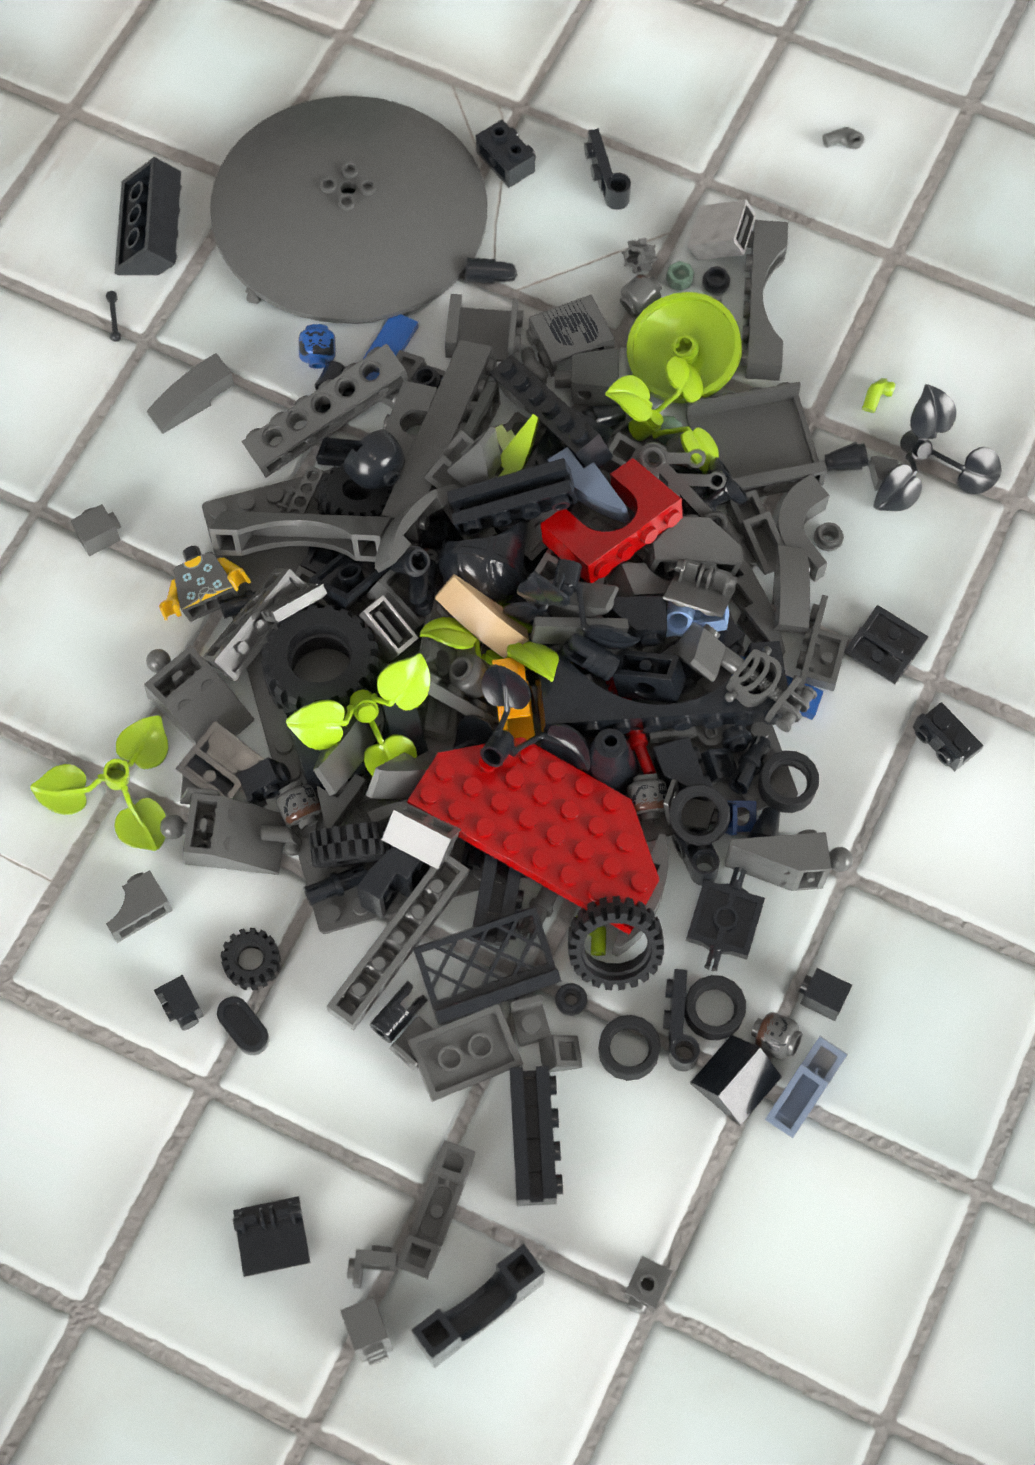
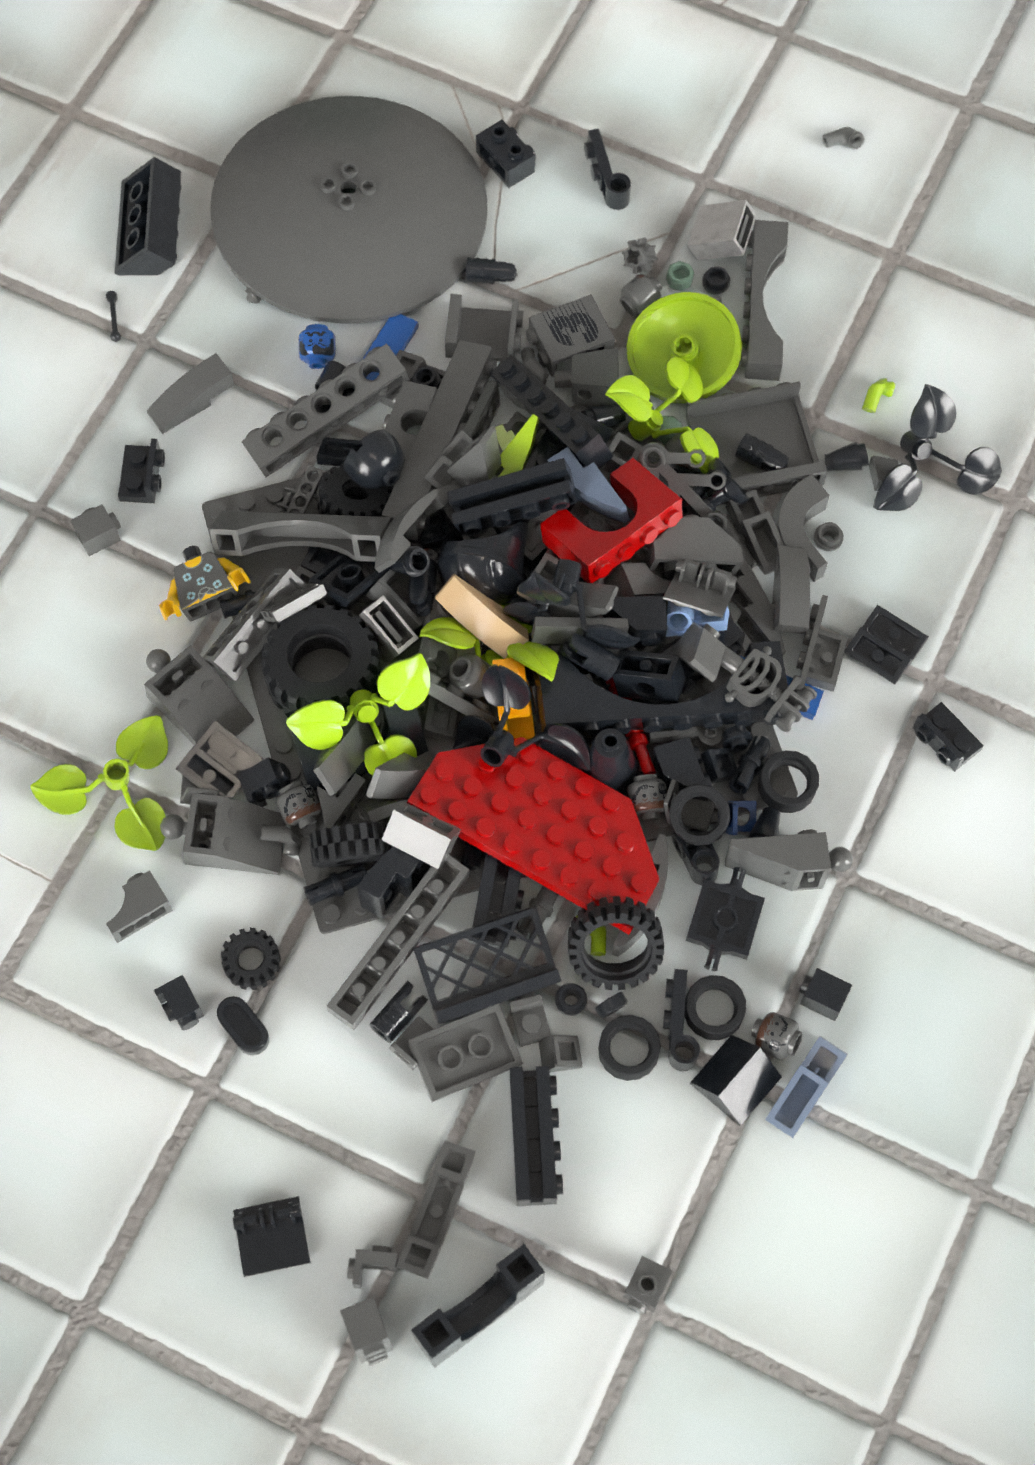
none -> black bracket [118,438,165,503]
none -> black tile [595,991,628,1019]
none -> black hinge [735,433,789,471]

